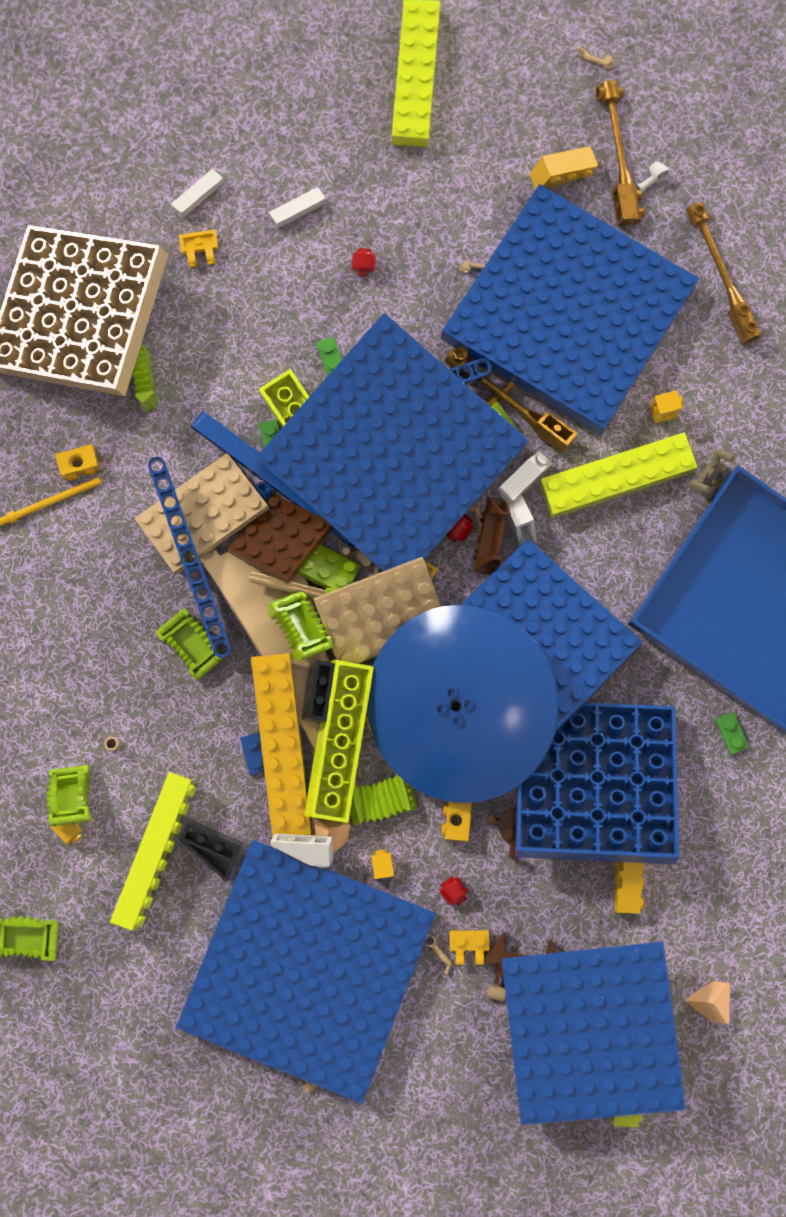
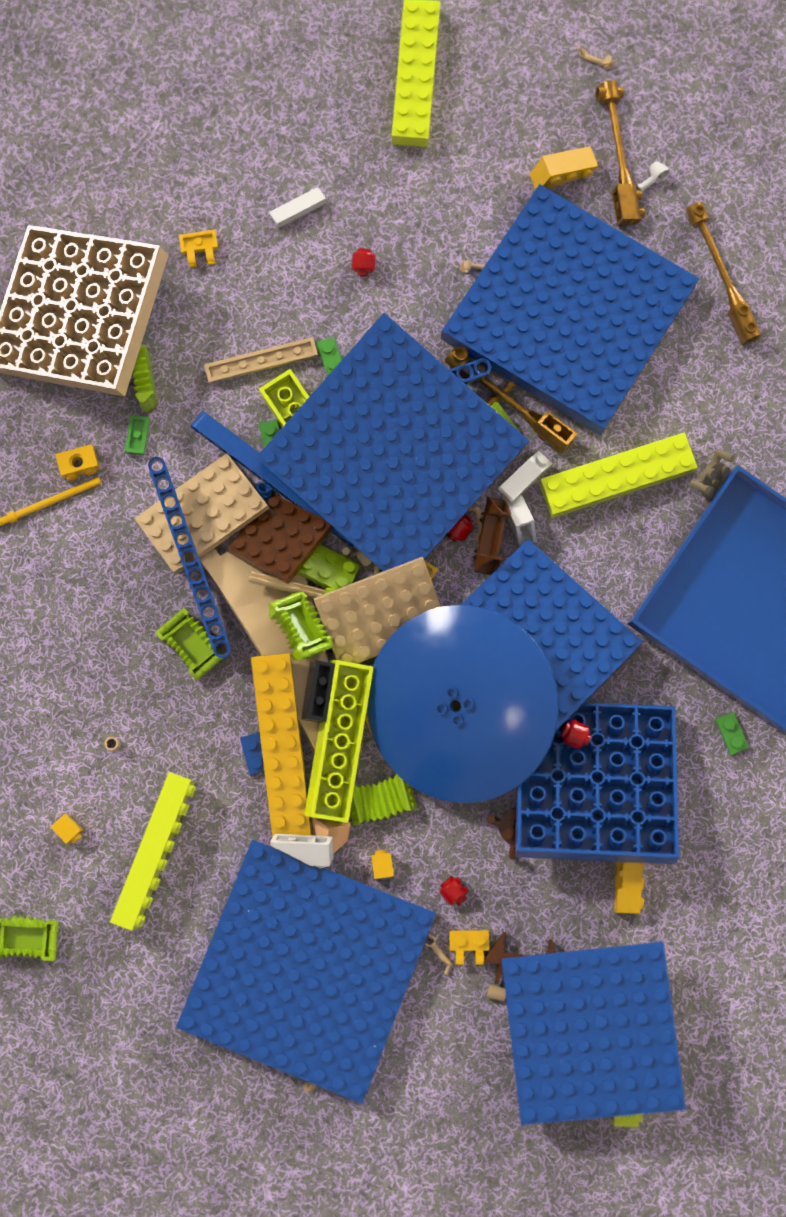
lime piece [46,764,92,827] -> none
white slope [171,169,224,218] -> none
black wedge [179,820,244,882] -> none
yellow brick [441,801,472,842] -> none
yellow brick [649,390,684,424] -> none
light nougat slope [685,982,730,1024] -> none
none -> bright green plate [125,415,150,455]
none -> tan plate [204,337,318,384]
none -> red head [560,720,591,749]

